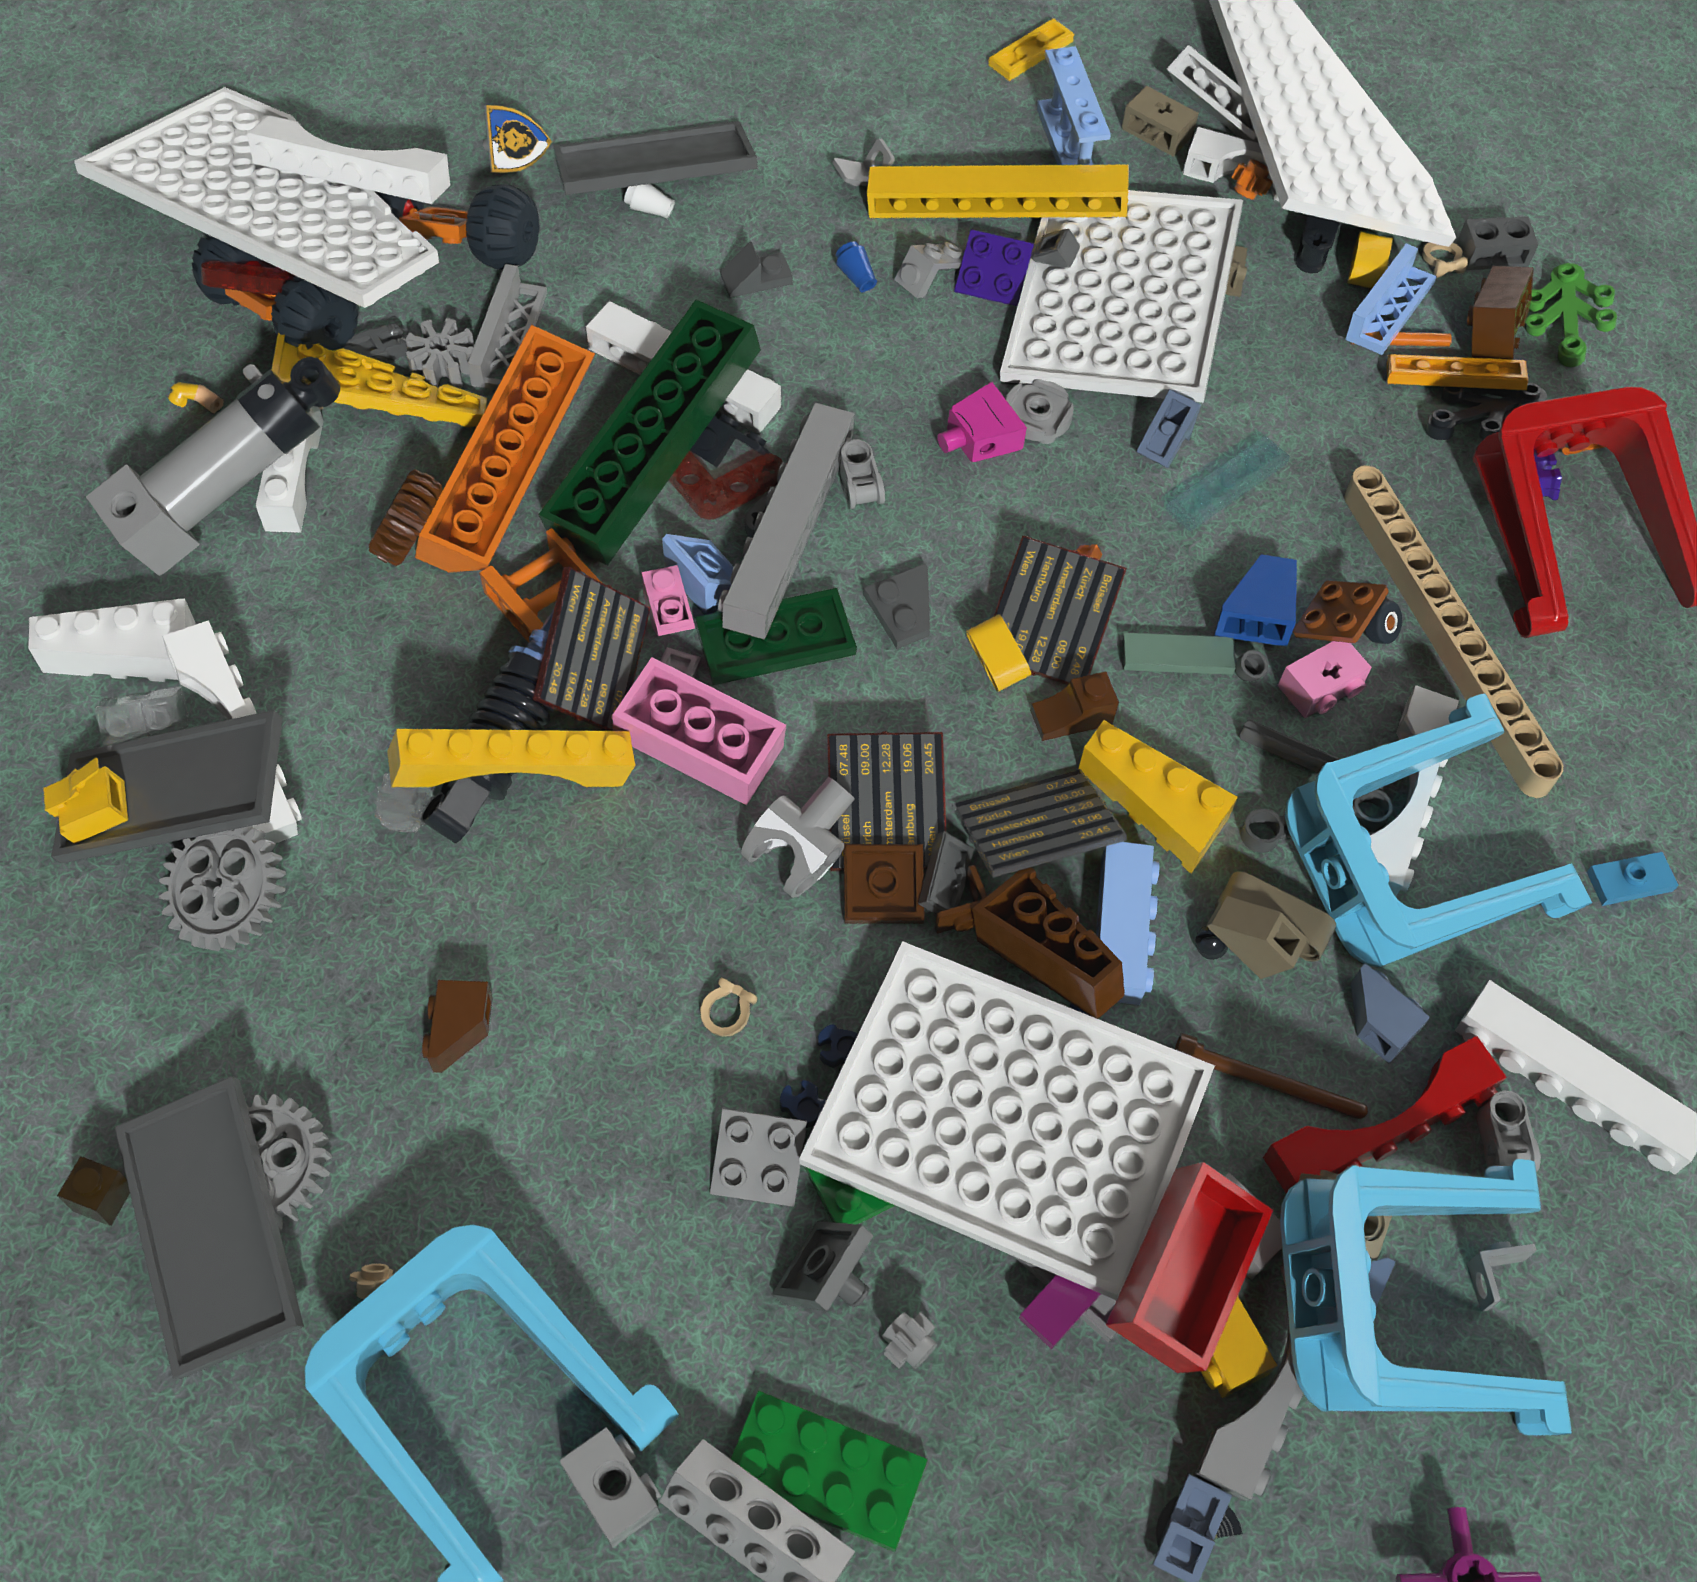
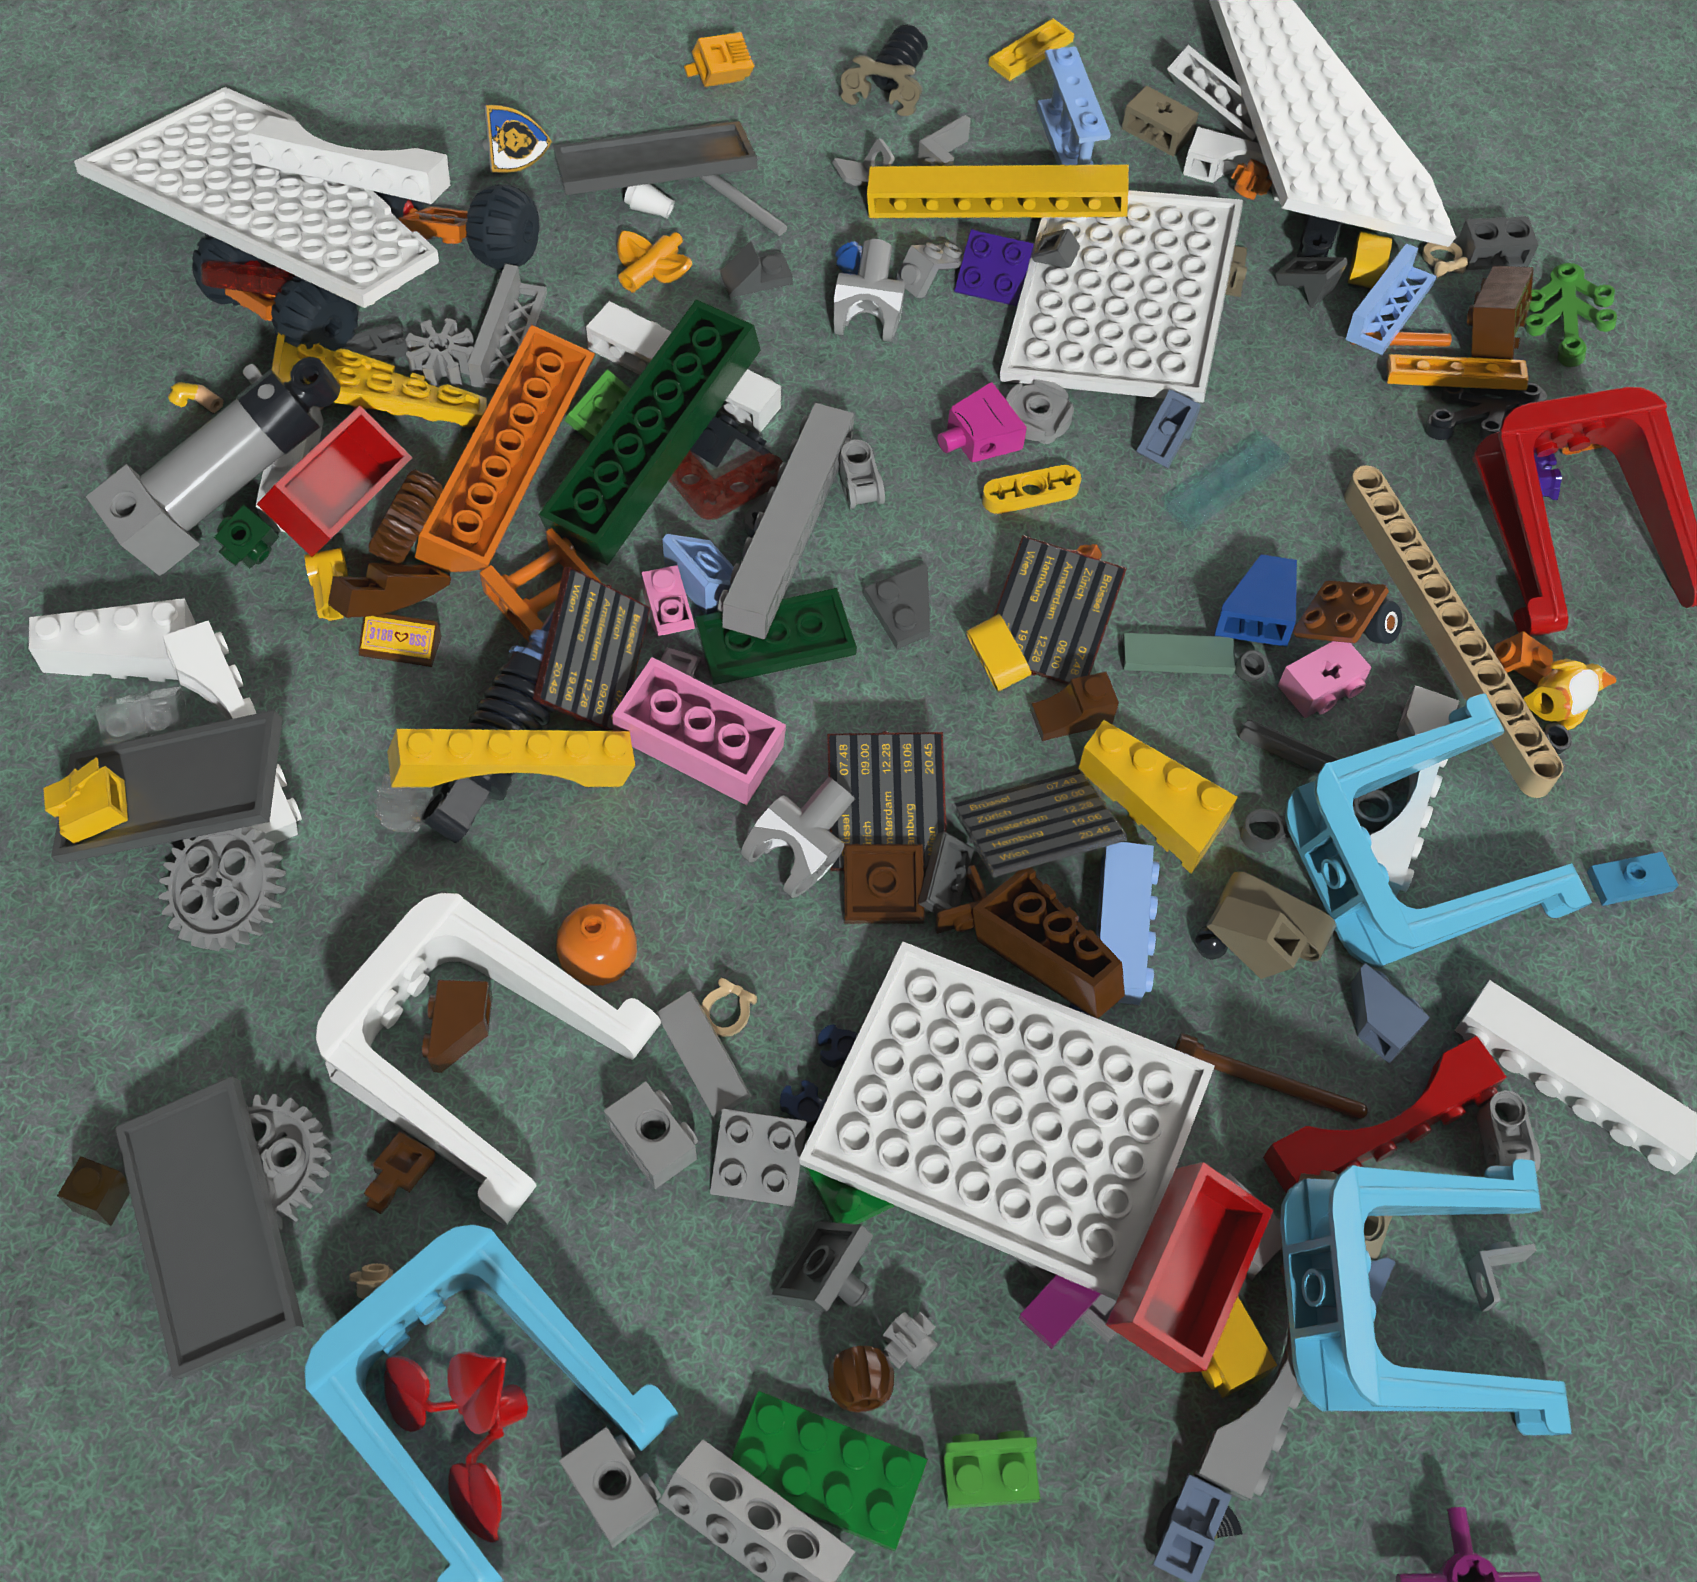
none -> dark green brick [214,505,279,569]
none -> piece [257,406,413,557]
none -> yellow piece [304,548,348,621]
none -> white piece [316,893,661,1225]
none -> reddish brown slope [328,563,451,618]
none -> slope [359,613,442,667]
none -> reddish brown plate [364,1131,436,1214]
none -> red plant [384,1352,528,1542]
none -> orange cylinder [556,904,637,986]
none -> bright green bracket [564,369,630,442]
none -> light grey brick [604,1082,698,1189]
none -> light orange plant [617,230,692,293]
none -> light grey tile [656,991,751,1119]
none -> light orange piece [684,32,754,87]
none -> light grey bar [699,175,787,236]
none -> reddish brown piece [828,1346,894,1412]
none -> light grey connector [834,239,905,342]
none -> dark tan helmet [841,55,922,116]
none -> black piece [871,25,928,93]
none -> light grey bracket [917,115,971,166]
none -> bright green bracket [942,1430,1040,1509]
none -> yellow beam [982,465,1081,514]
none -> dark grey slope [1275,257,1348,308]
none -> orange bracket [1494,631,1553,685]
none -> yellow animal [1523,659,1617,730]
none -> black hinge [1542,723,1572,754]

